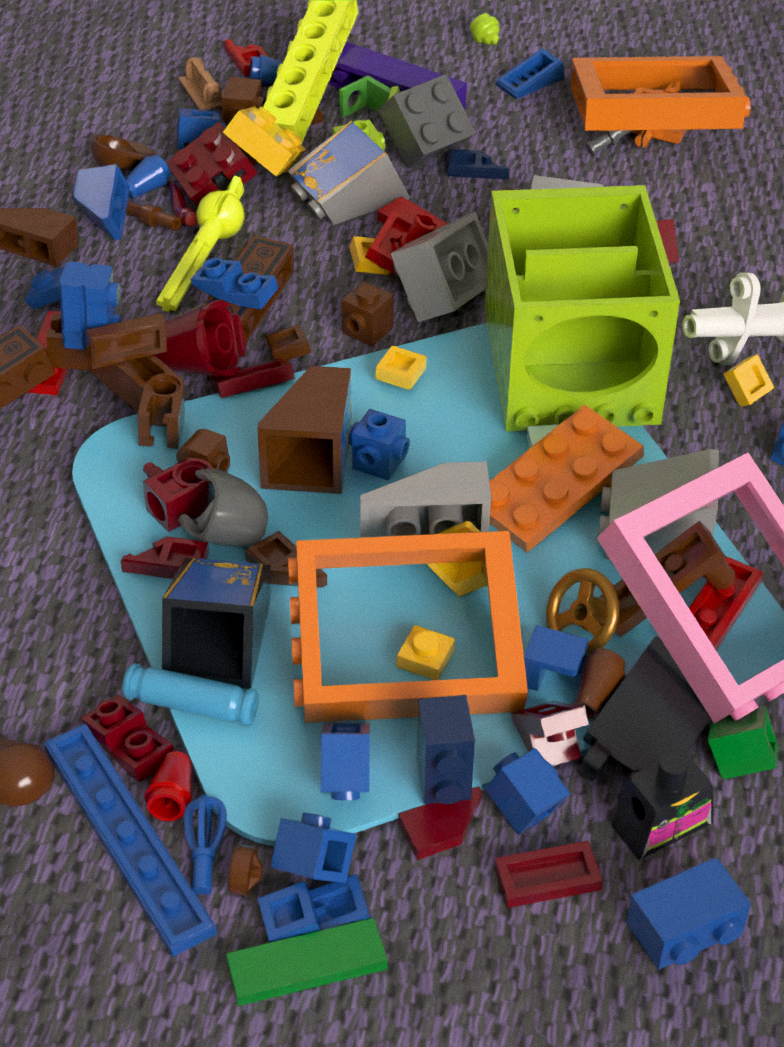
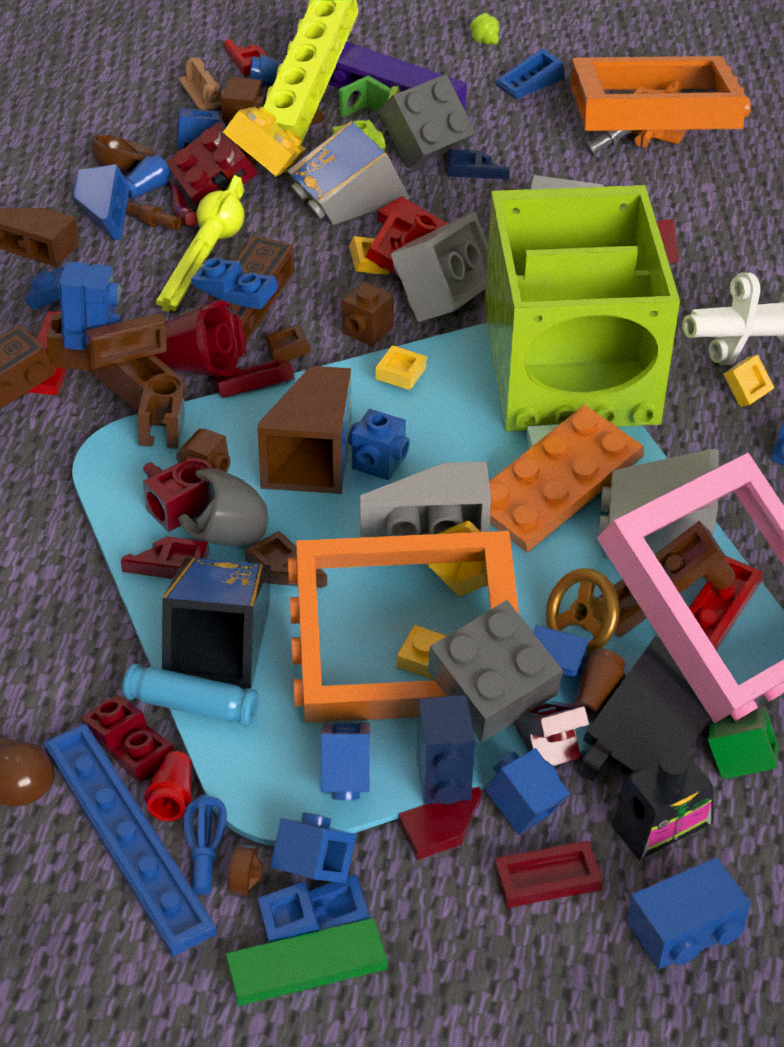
none -> dark grey brick [427,600,563,742]

